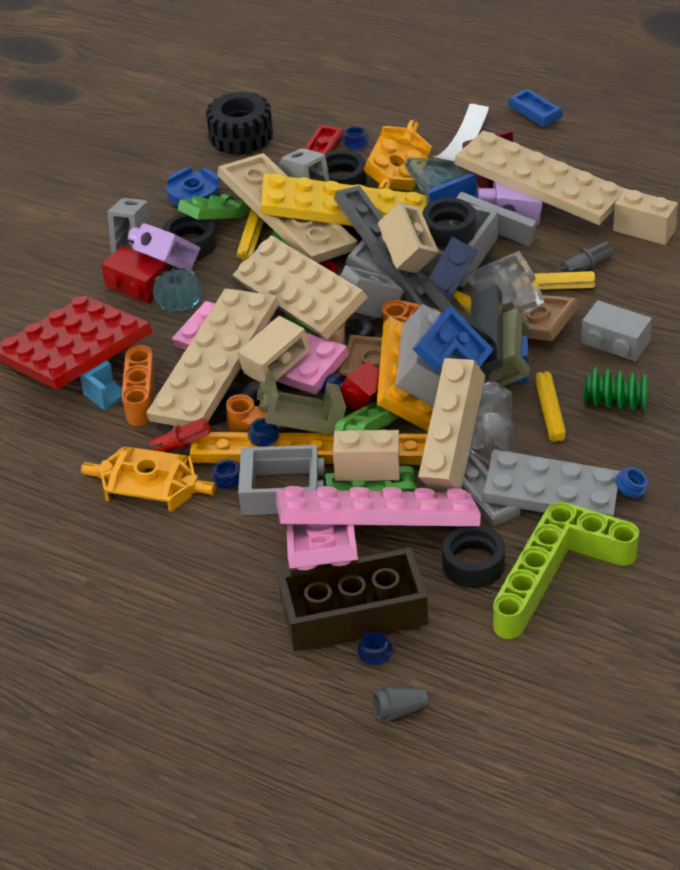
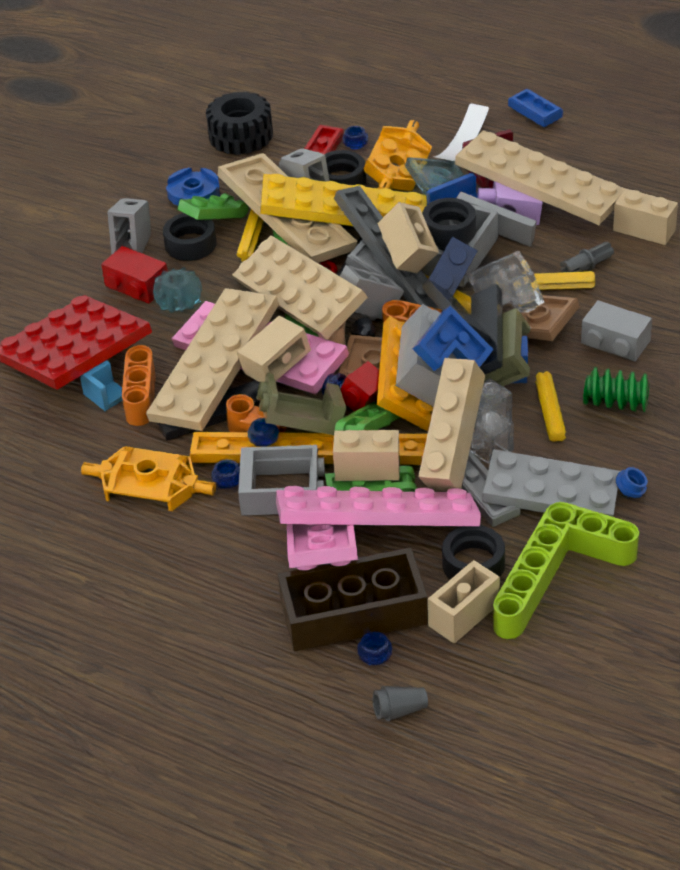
lavender torso [128,223,201,273] -> none
red axle [150,418,211,453] -> none
none -> tan brick [428,560,500,644]

